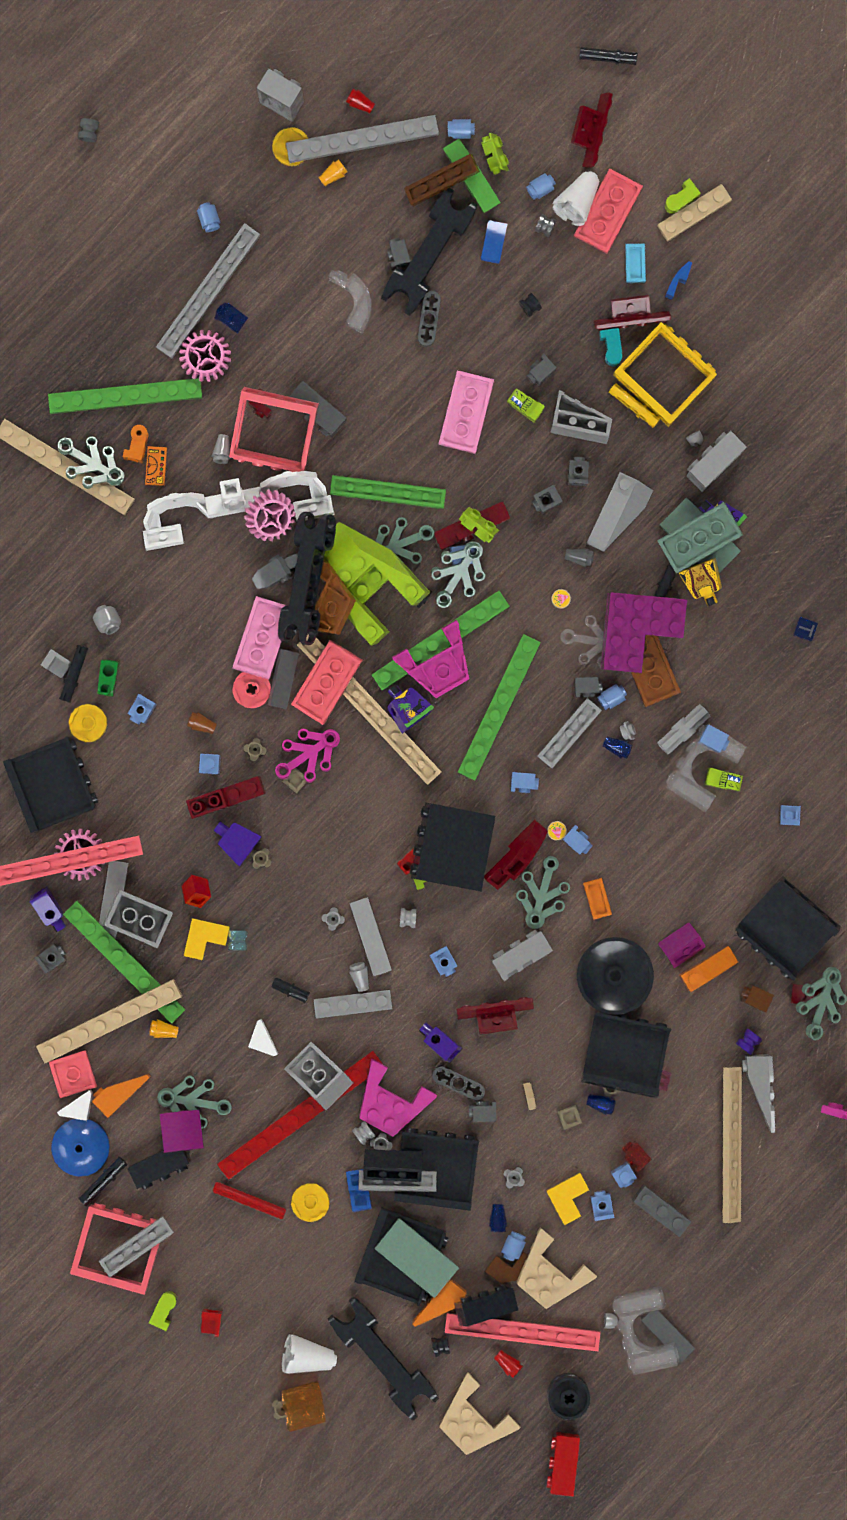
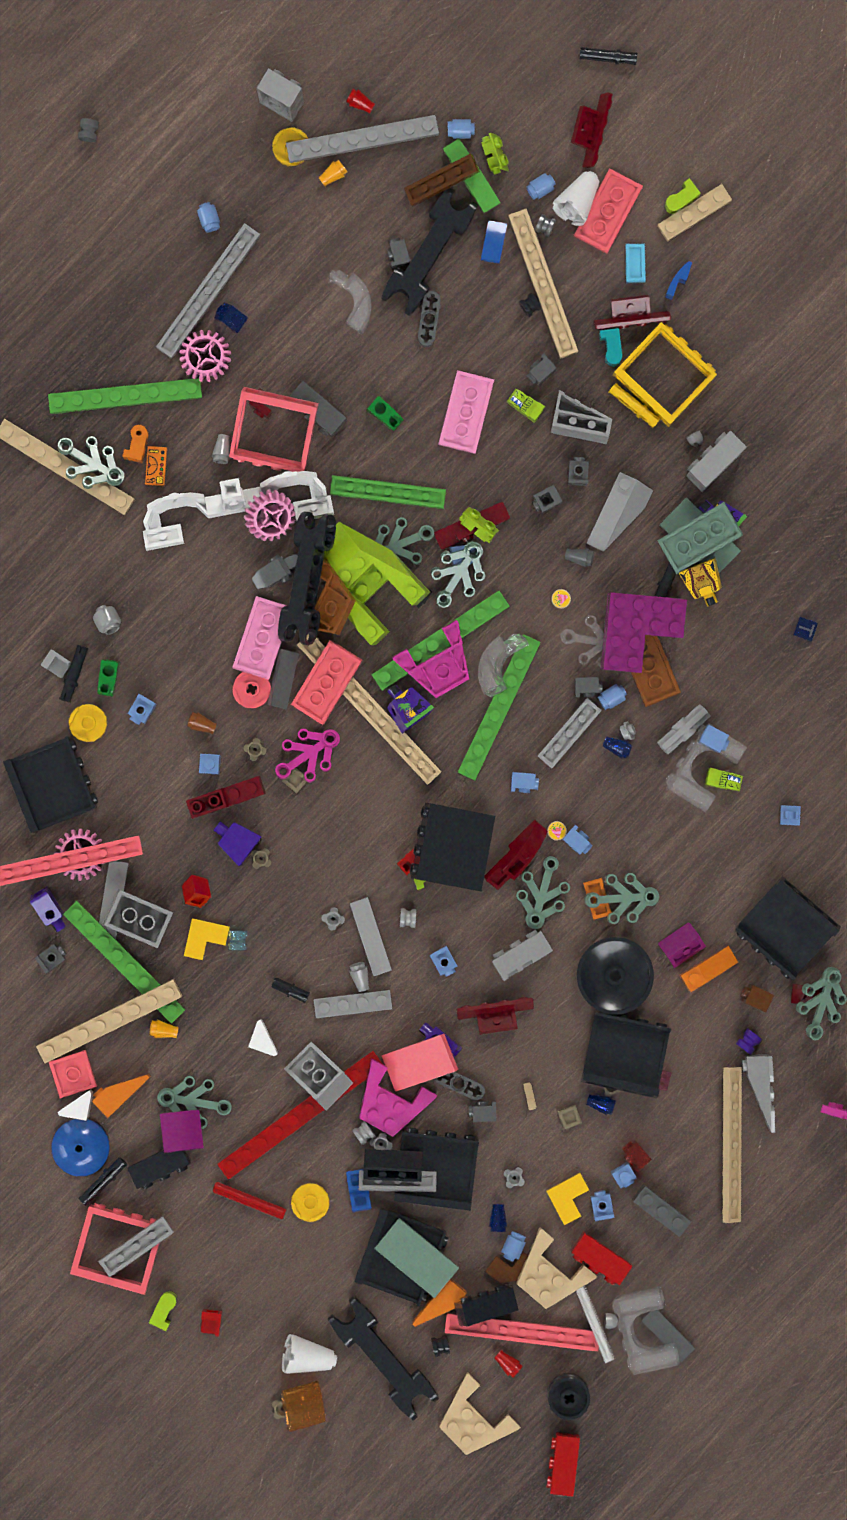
none -> green leg [366,396,404,431]
none -> coral tile [382,1034,458,1092]
none -> clear arch [478,634,529,697]
none -> tan plate [508,209,578,359]
none -> red brick [571,1231,633,1286]
none -> white axle [576,1286,615,1363]
none -> sand green plant [584,873,659,924]

